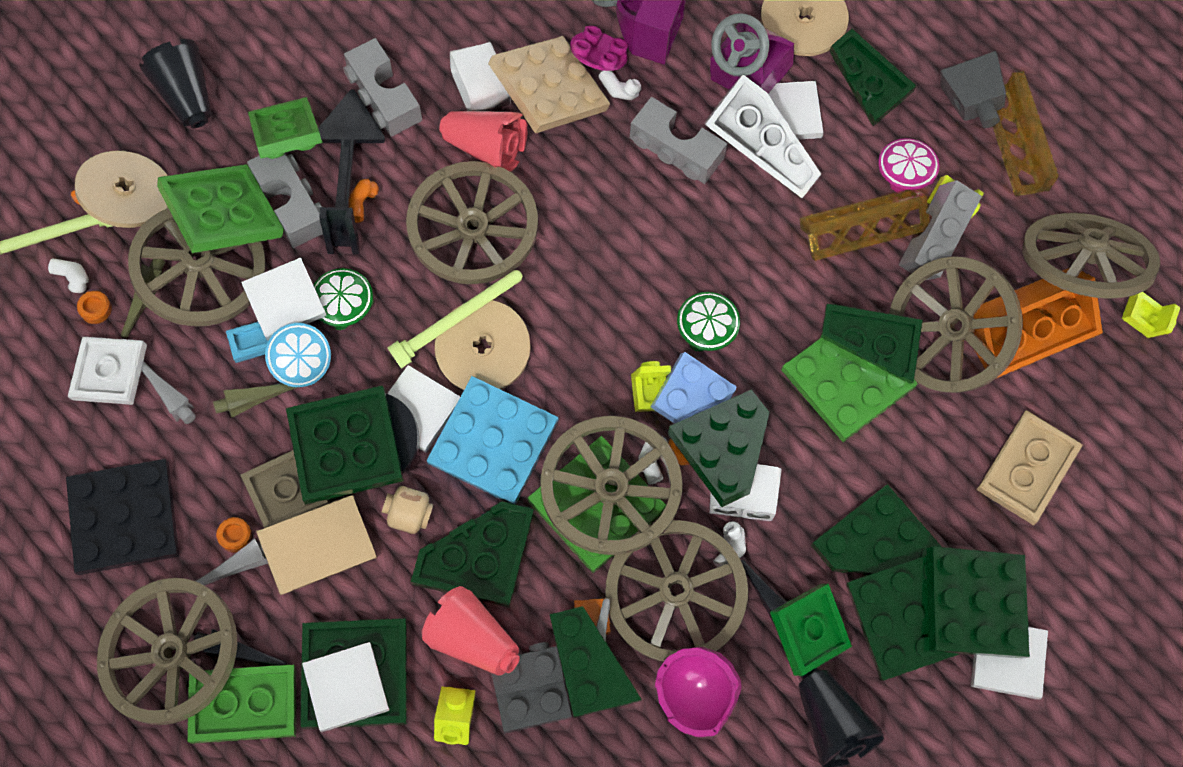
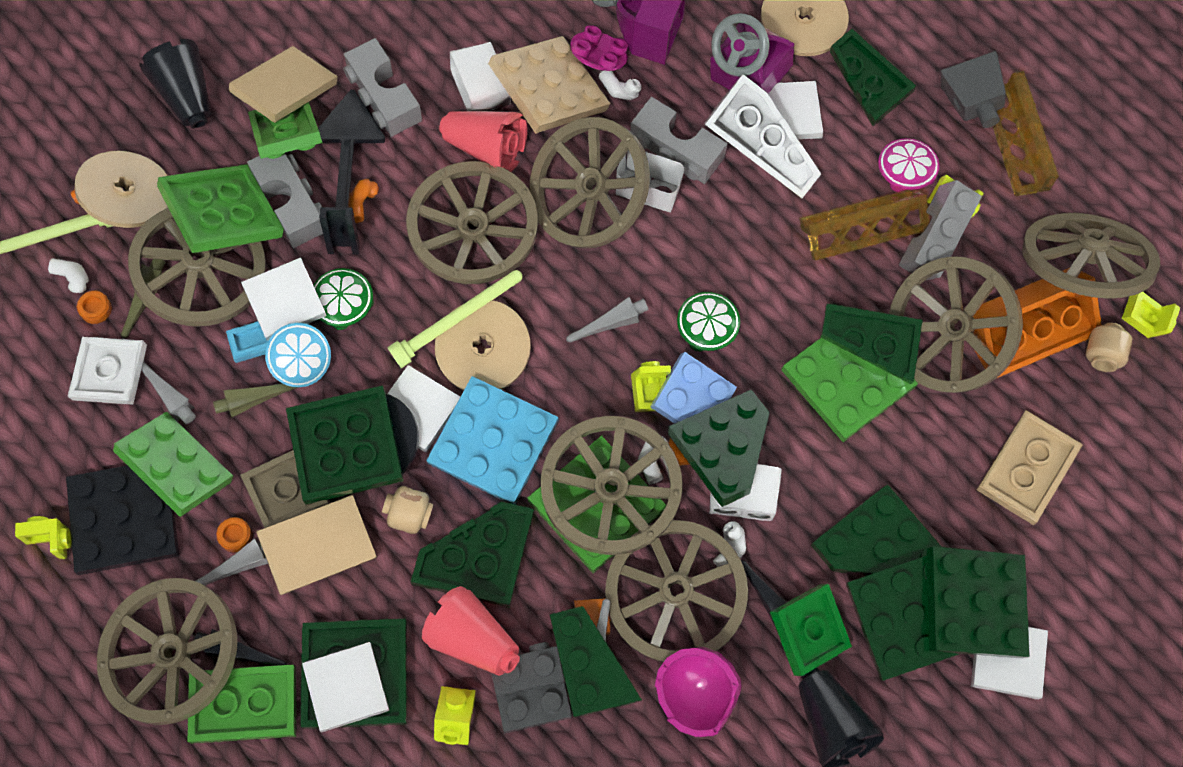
none -> neon yellow bracket [15,516,72,559]
none -> bright green plate [113,412,233,517]
none -> tan tile [229,46,338,123]
none -> dark tan wheel [529,117,650,249]
none -> light grey piece [566,297,648,342]
none -> white piece [616,151,684,213]
none -> tan head [1086,323,1132,372]

